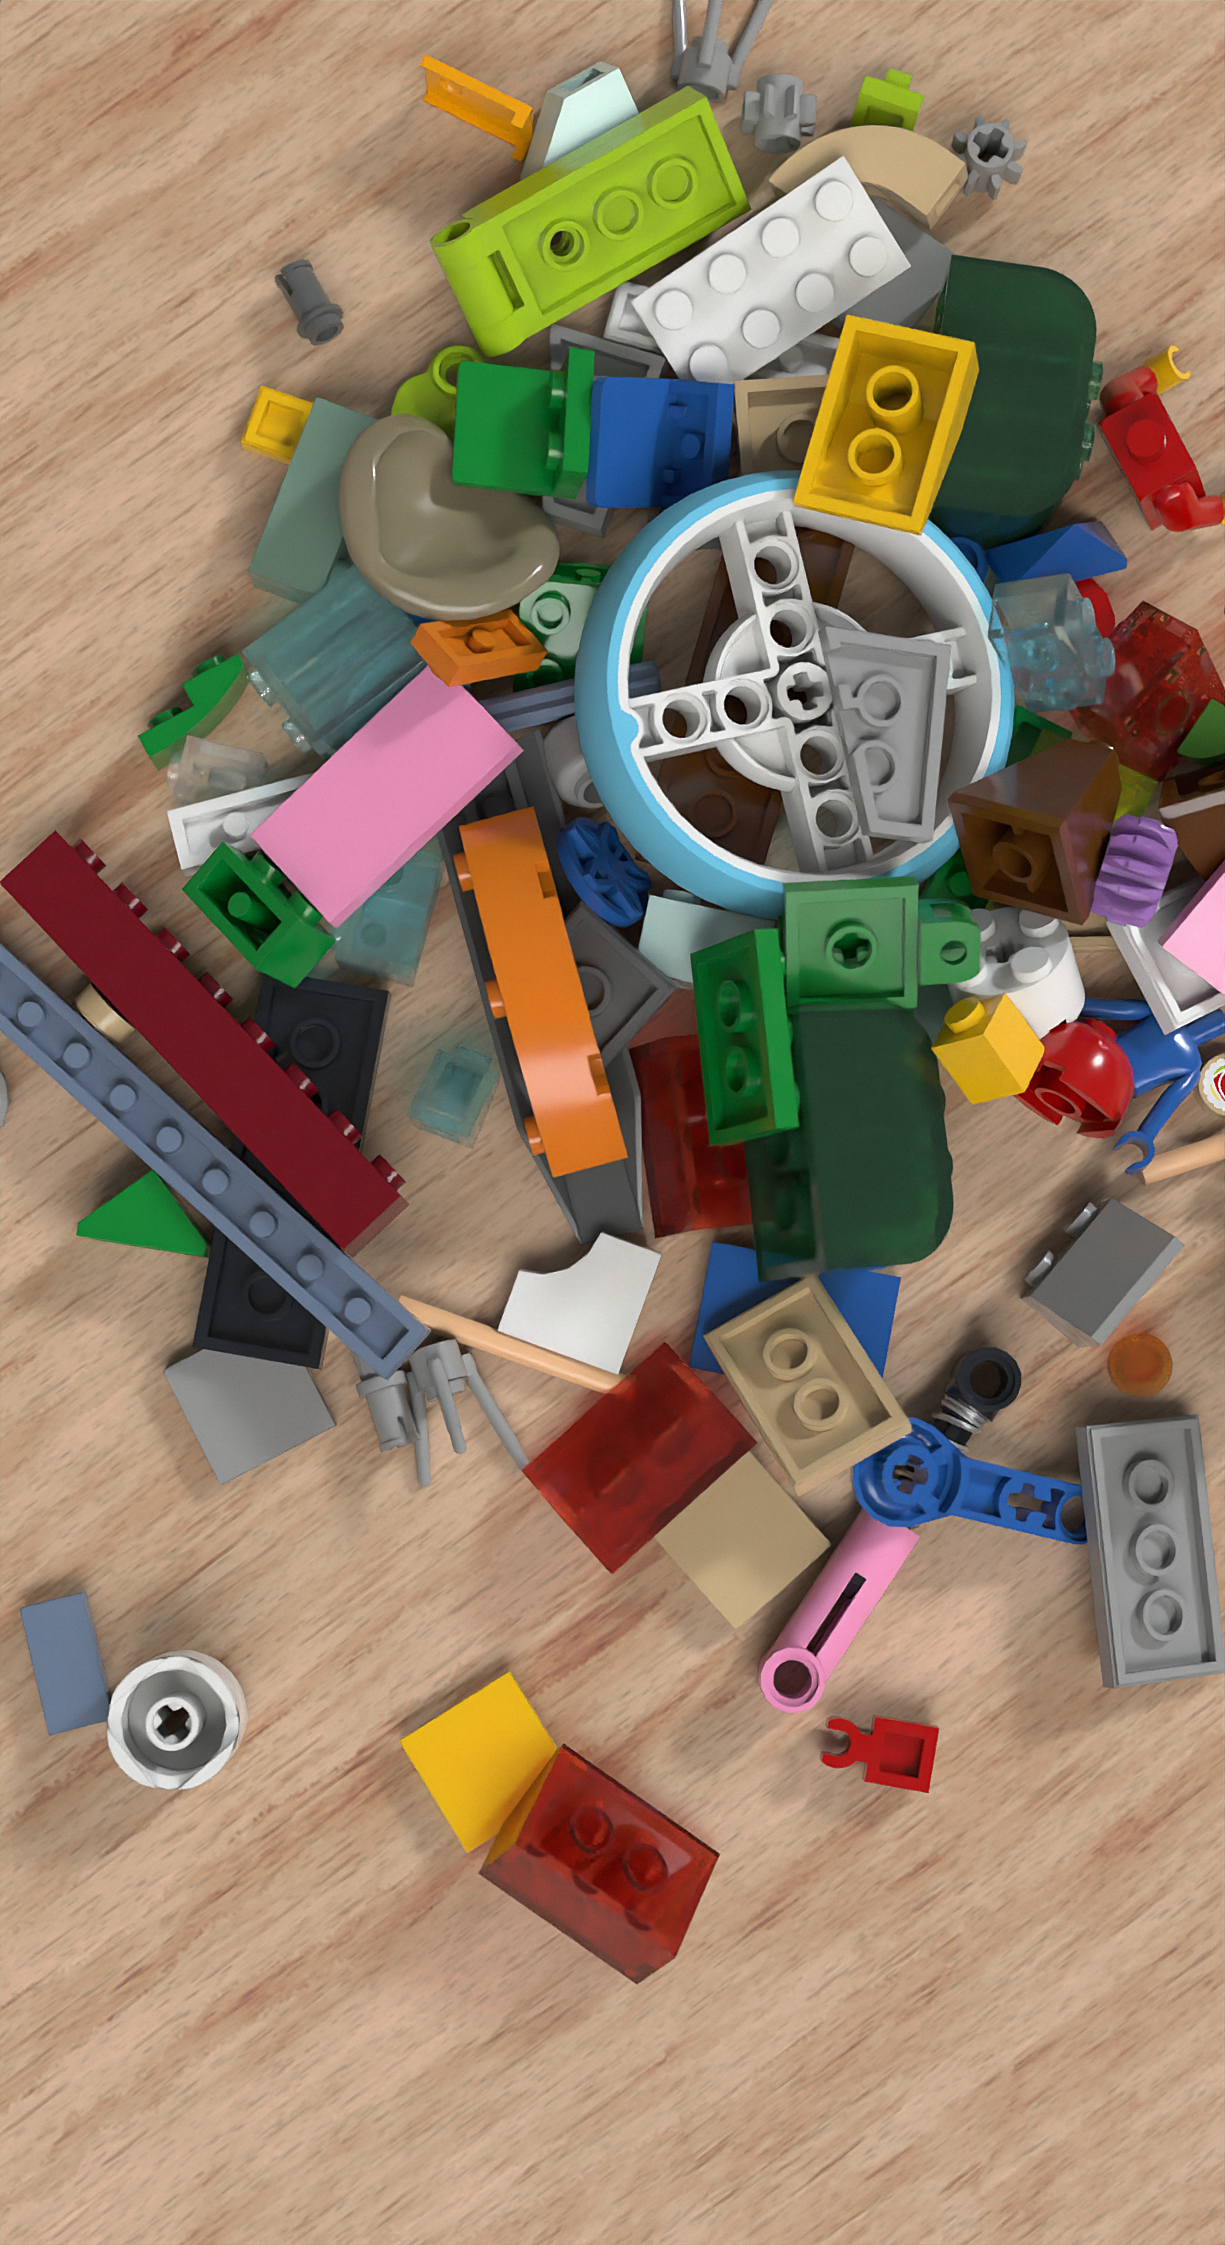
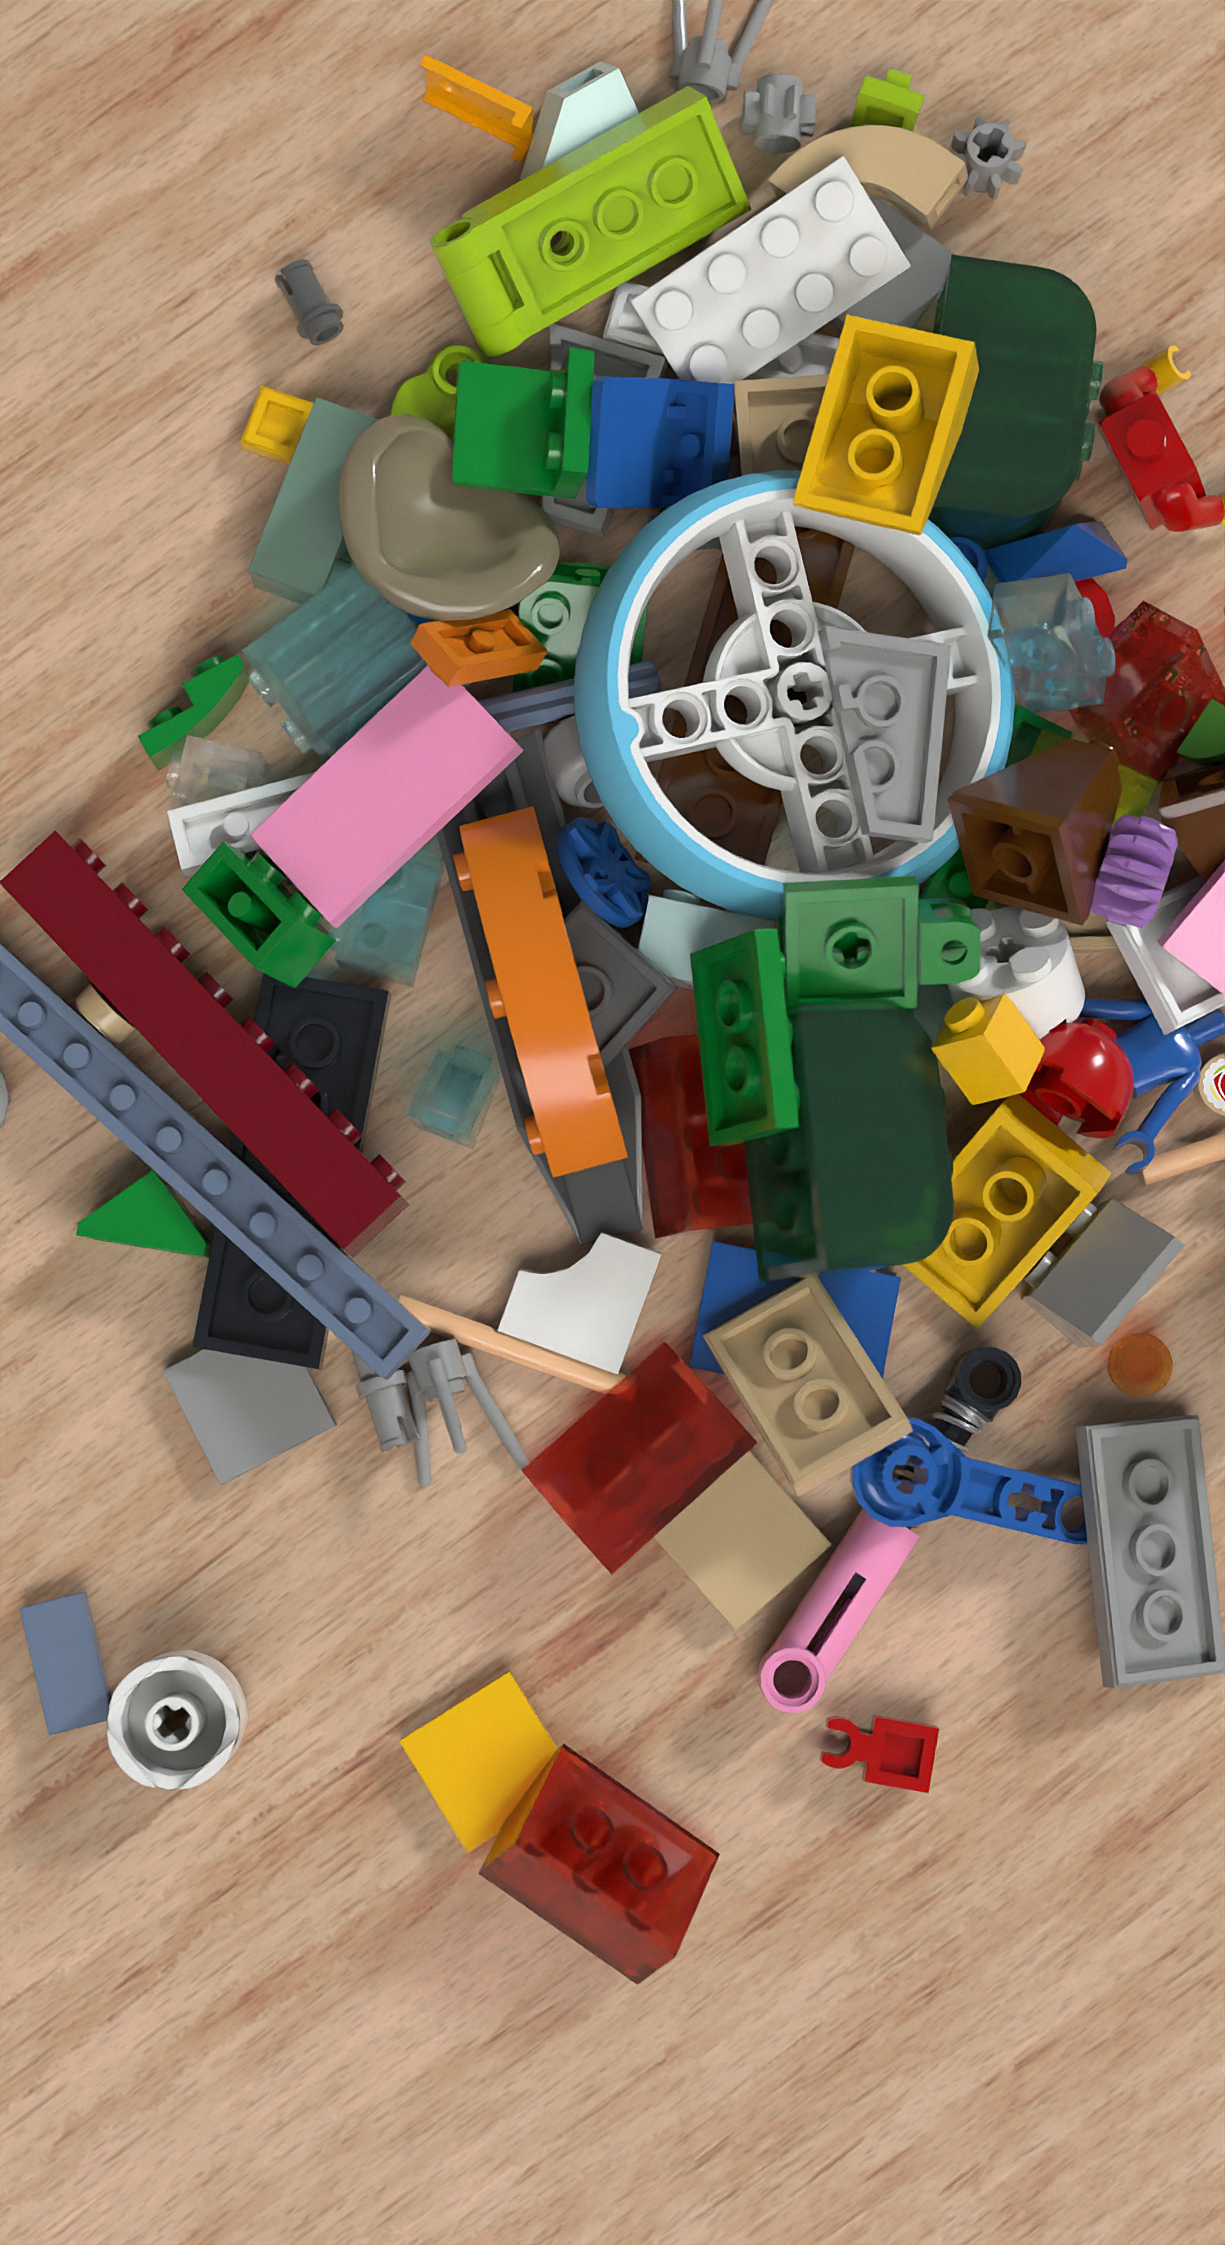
none -> yellow slope [881,1094,1112,1330]

